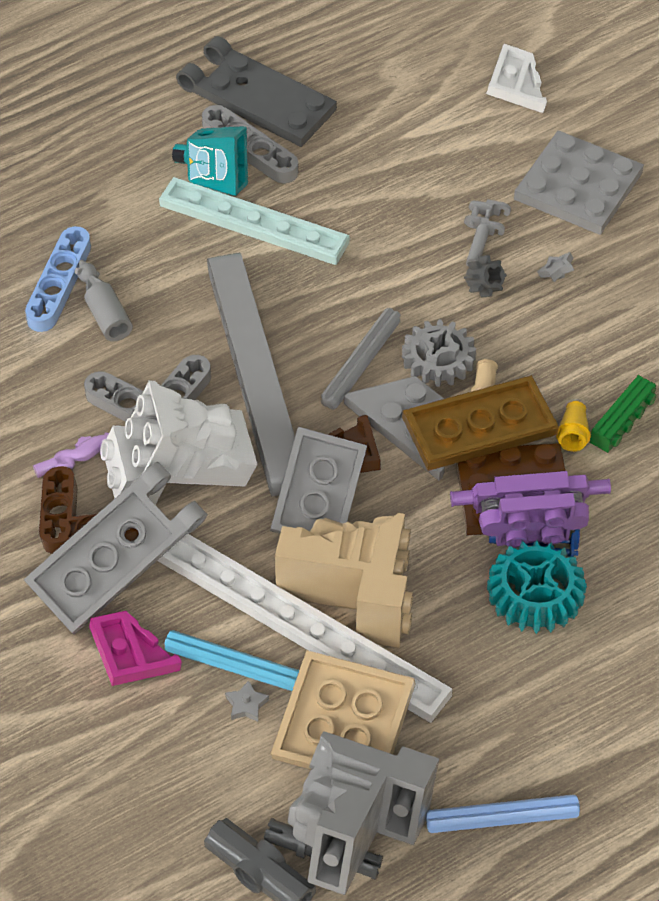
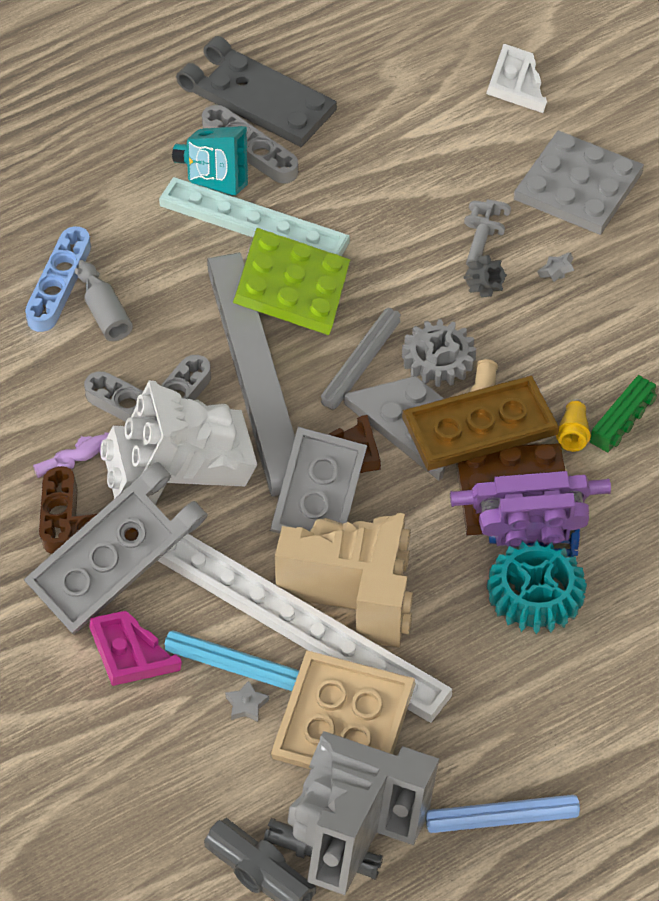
none -> lime plate [233,228,350,335]

